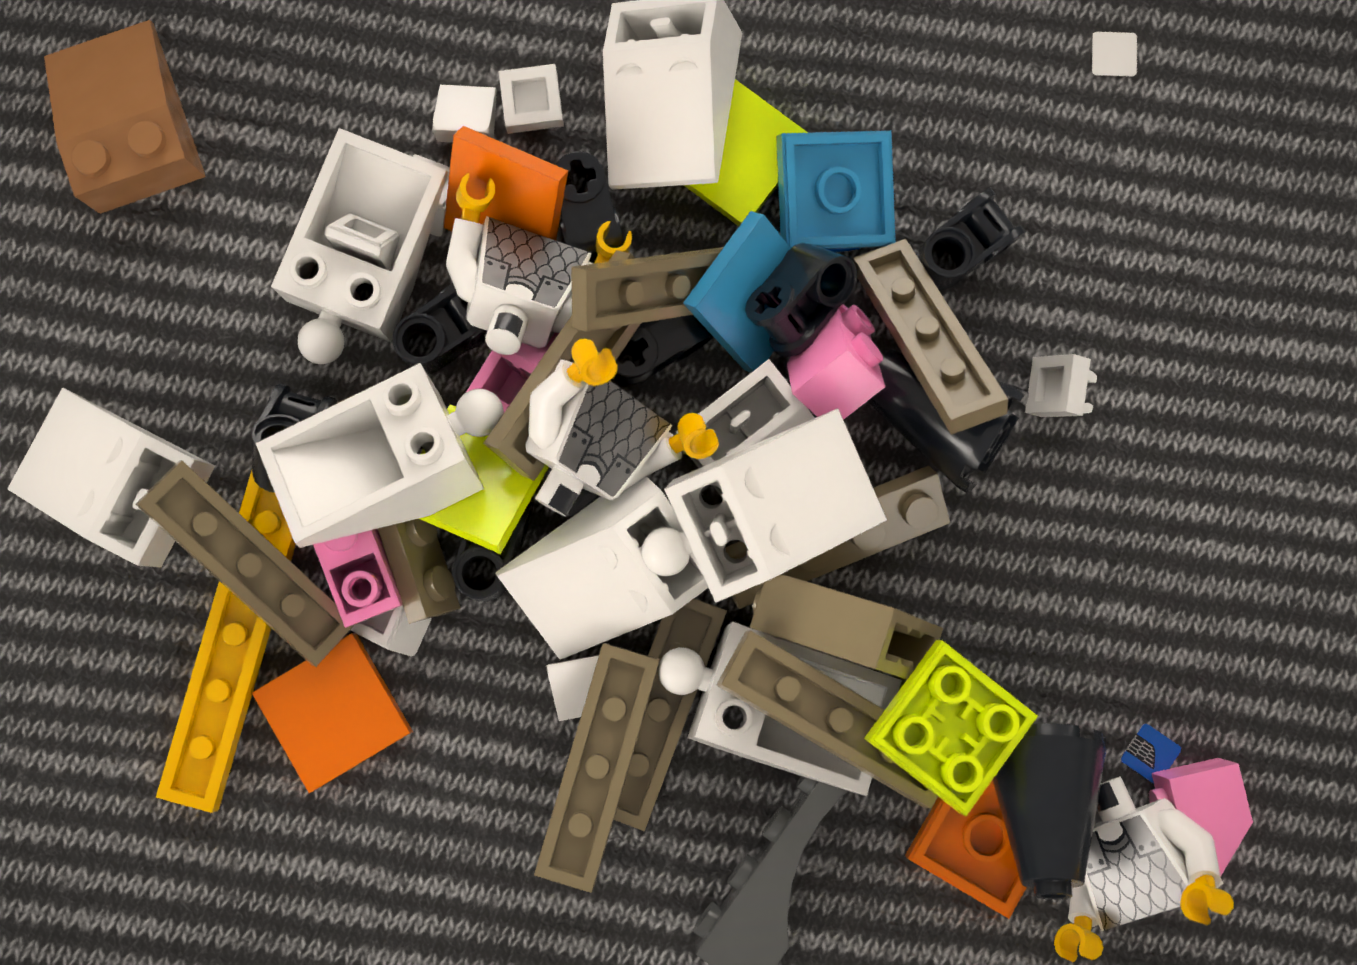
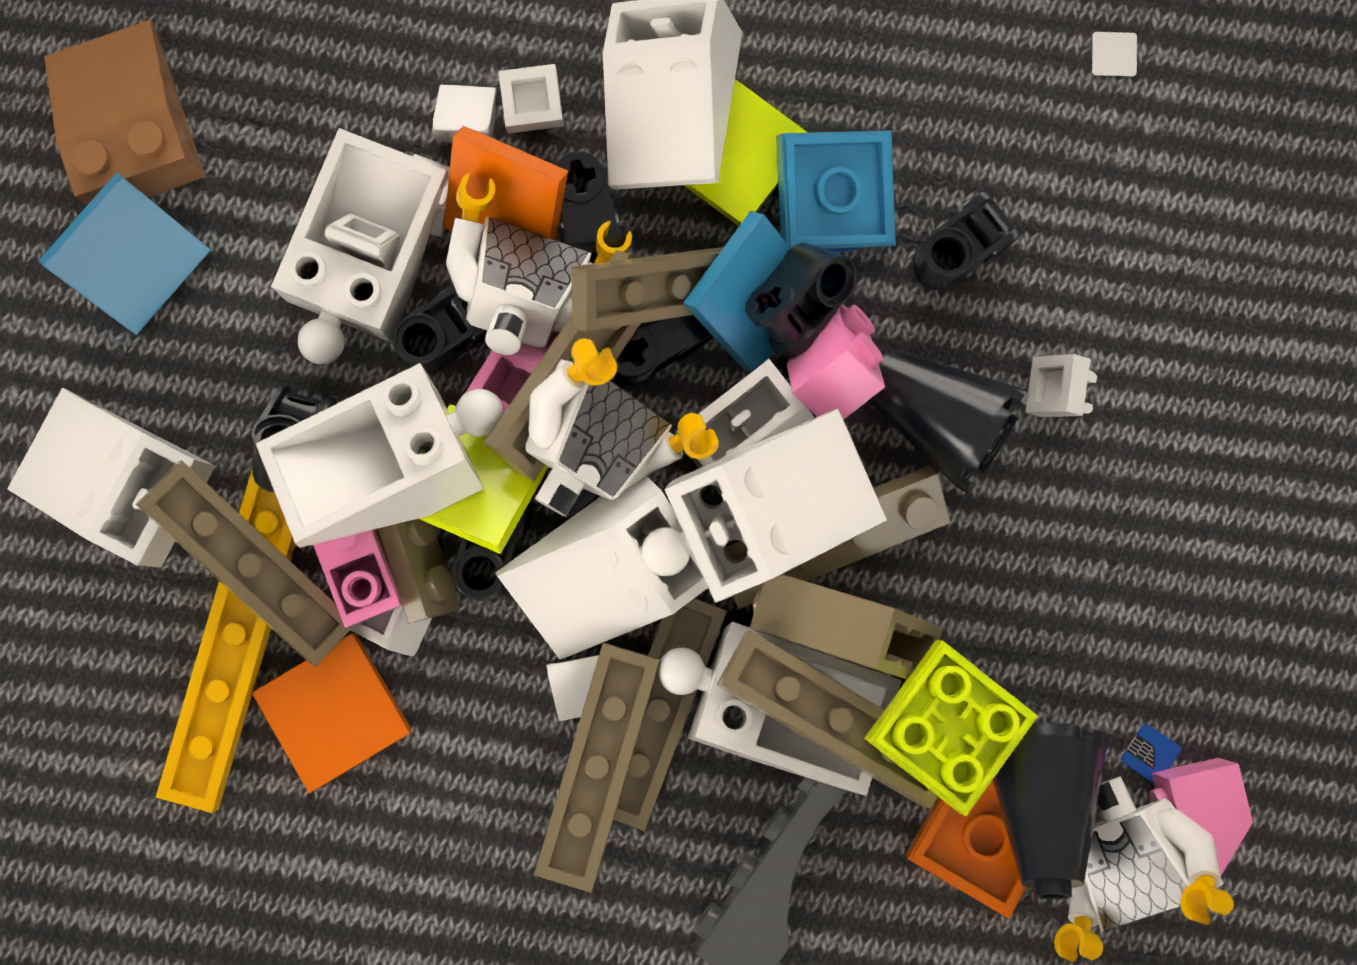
plate [854,239,1008,435] -> none
none -> dark azure tile [39,172,211,335]

